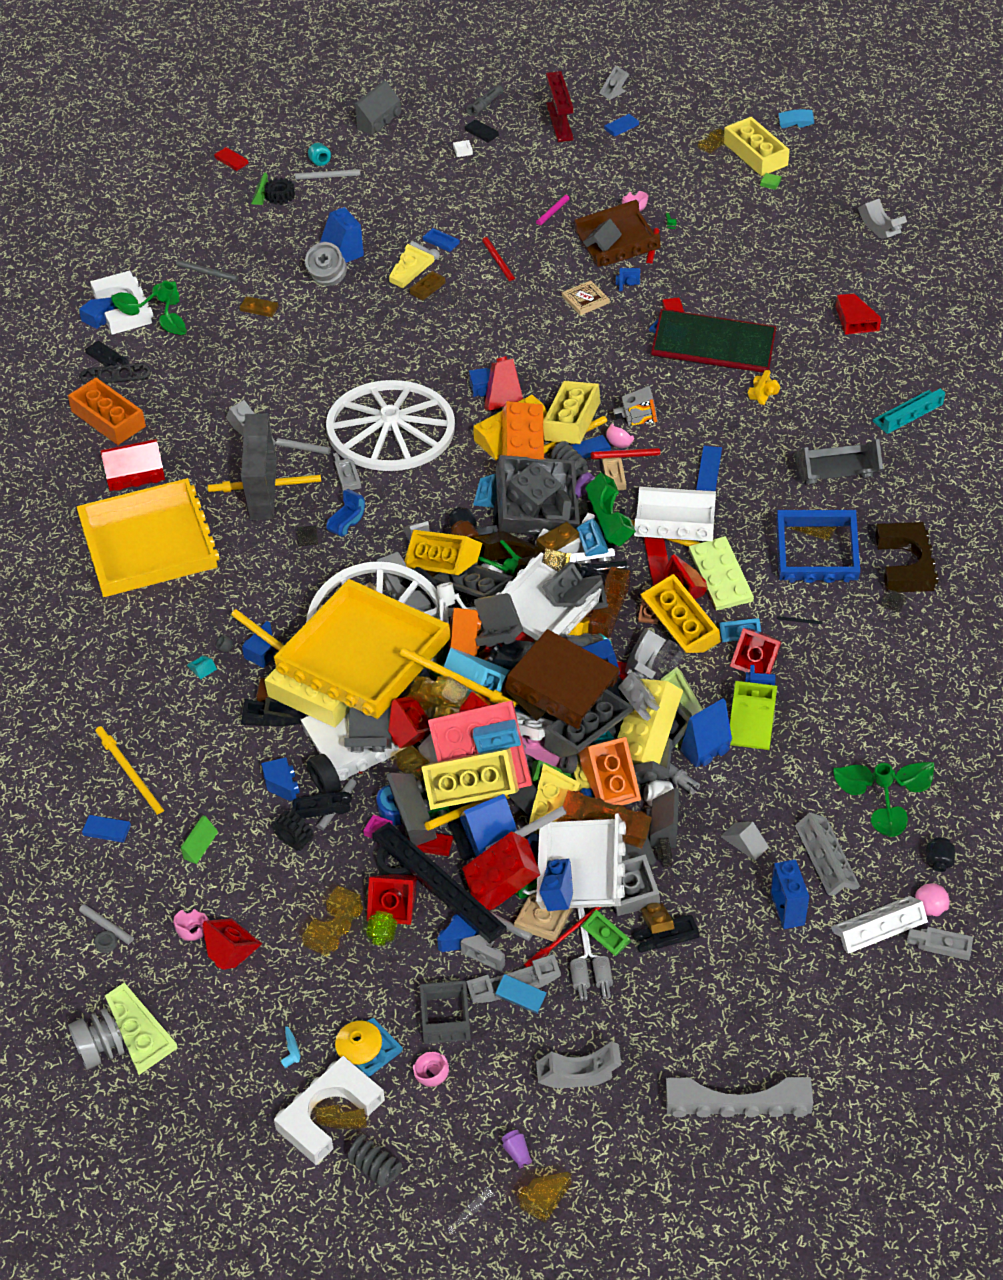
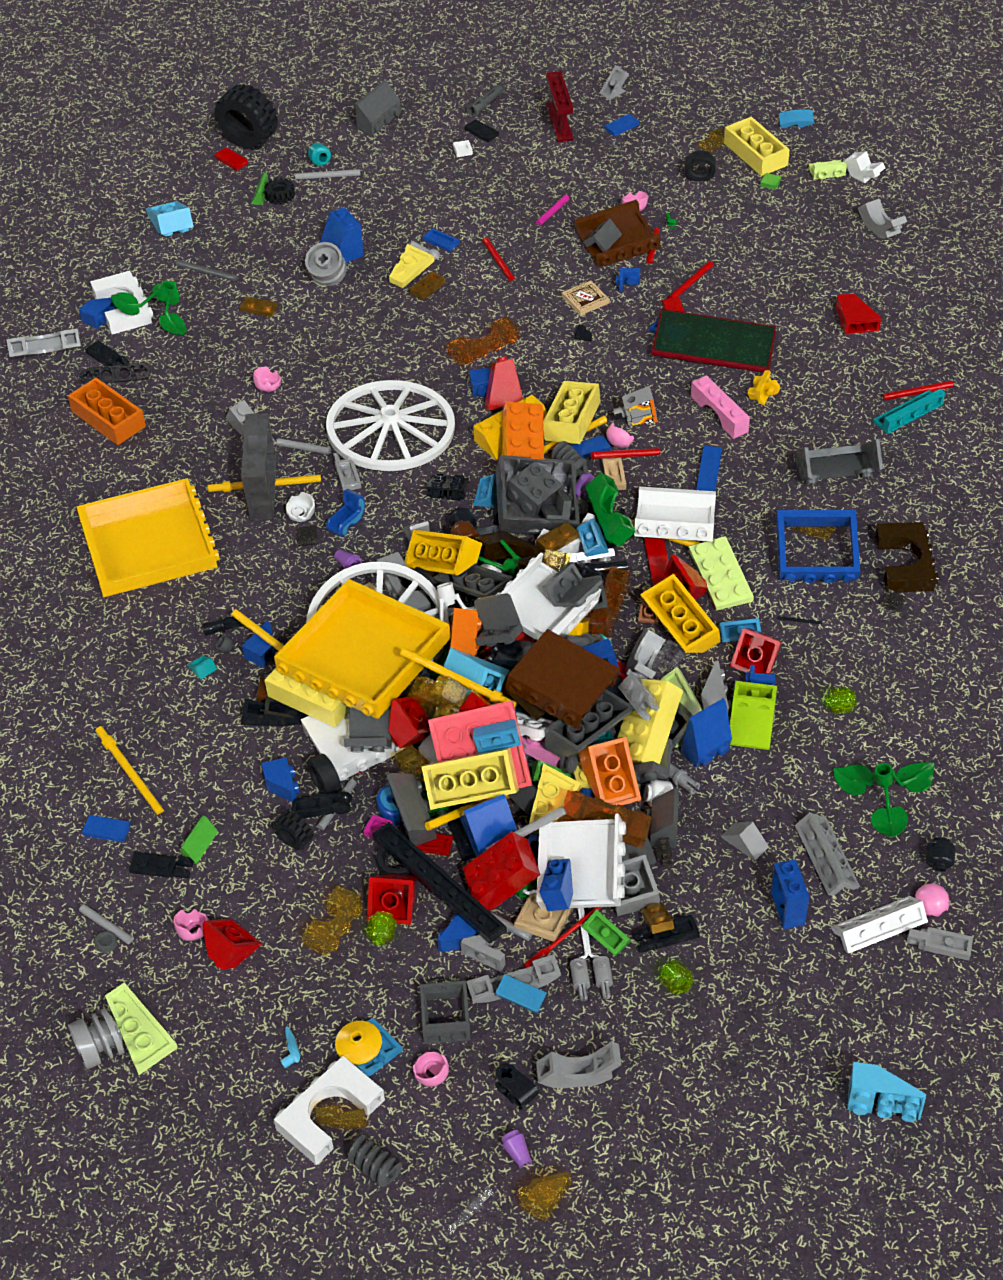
slope [100,439,165,491] -> none
light grey arch [665,1077,813,1118] -> none
none -> light grey arch [6,328,82,358]
none -> black hinge [129,852,194,879]
none -> medium azure slope [145,201,193,236]
none -> black axle [203,616,243,636]
none -> black tyre [214,84,278,149]
none -> bright pink hair [253,367,281,392]
none -> white hair [286,492,315,522]
none -> medium lavender cone [334,549,362,569]
none -> black hinge [426,473,469,501]
none -> clear orange arch [447,316,519,367]
none -> black piece [495,1063,539,1110]
none -> black tile [574,325,592,342]
none -> clear neon green head [659,960,693,995]
none -> red bar [668,261,714,299]
none -> black tyre [685,150,716,181]
none -> bright pink arch [691,375,750,439]
none -> light grey slope [700,661,732,714]
none -> yellowish green bracket [809,160,847,179]
none -> clear neon green head [825,686,857,714]
none -> white brick [845,151,885,183]
none -> medium azure slope [847,1062,926,1122]
none -> red bar [883,380,954,401]

